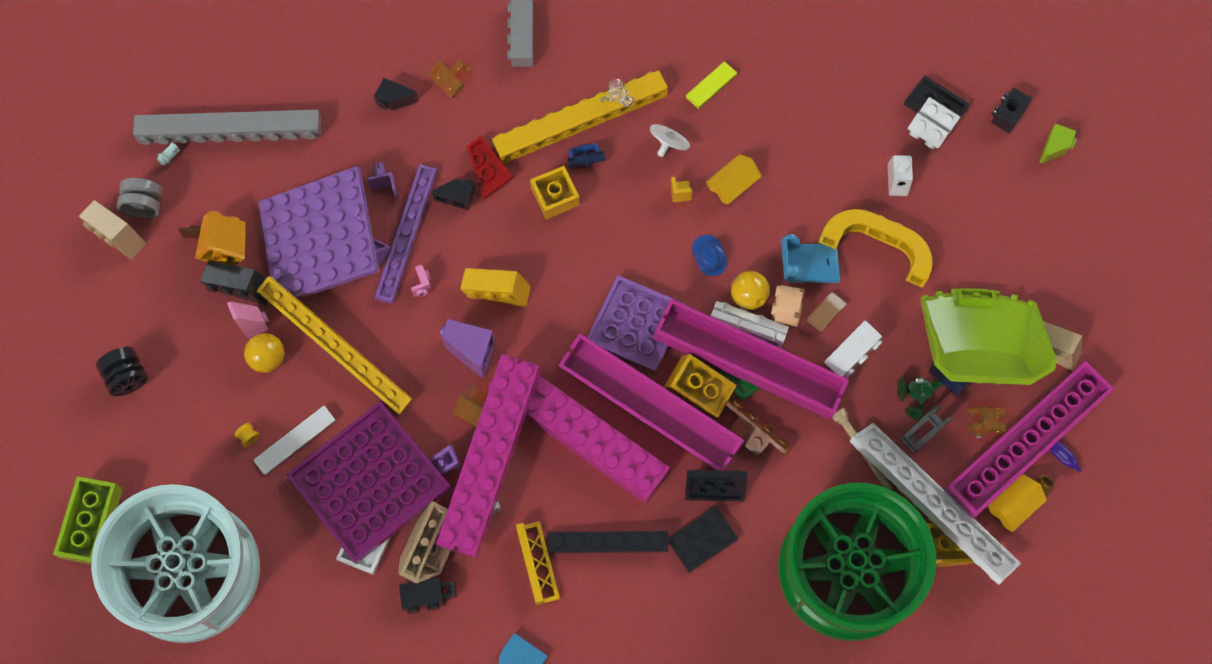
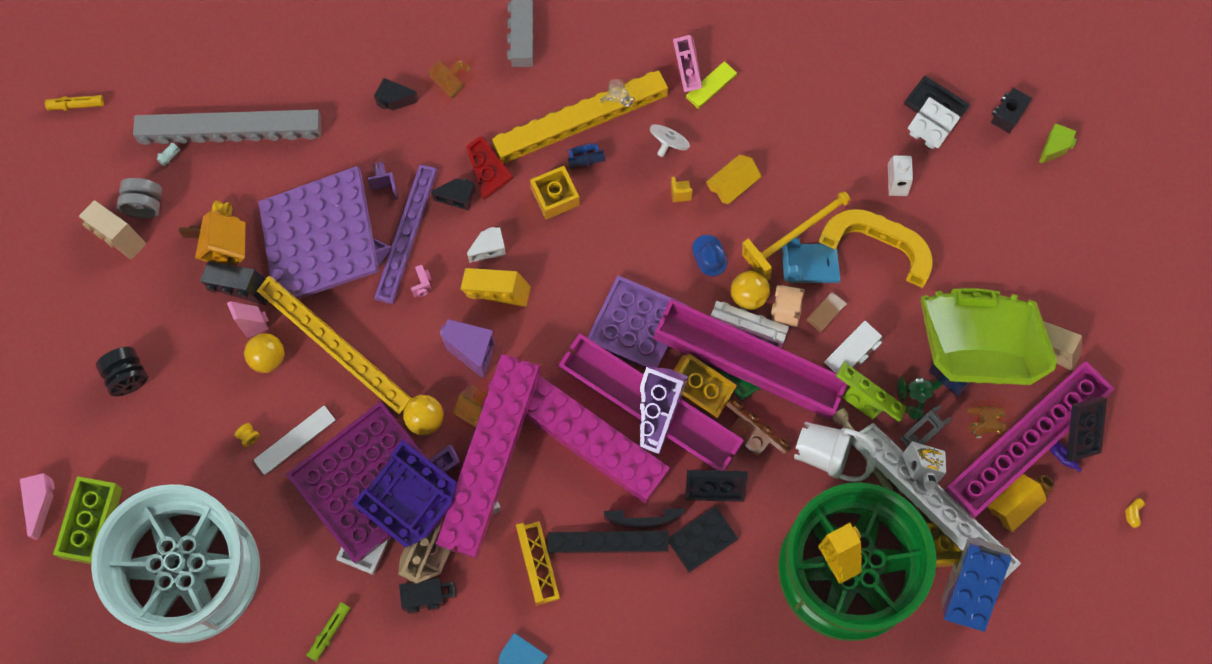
none -> bright pink slope [20,473,55,540]
none -> yellow pin [45,95,104,111]
none -> yellow wheel [212,201,232,217]
none -> lime pin [306,602,351,662]
none -> dark purple wedge [352,440,457,548]
none -> yellow piece [403,395,444,435]
none -> white slope [467,227,506,263]
none -> black slope [604,508,684,529]
none -> medium lavender wedge [640,366,689,454]
none -> bright pink slope [673,35,702,92]
none -> yellow tile [742,191,851,281]
none -> white piece [794,422,877,482]
none -> yellow wedge [818,523,862,584]
none -> lime bracket [836,362,907,422]
none -> white torso [902,441,946,489]
none -> blue piece [942,536,1012,632]
none -> black plate [1066,396,1107,462]
none -> yellow arm [1125,498,1145,528]

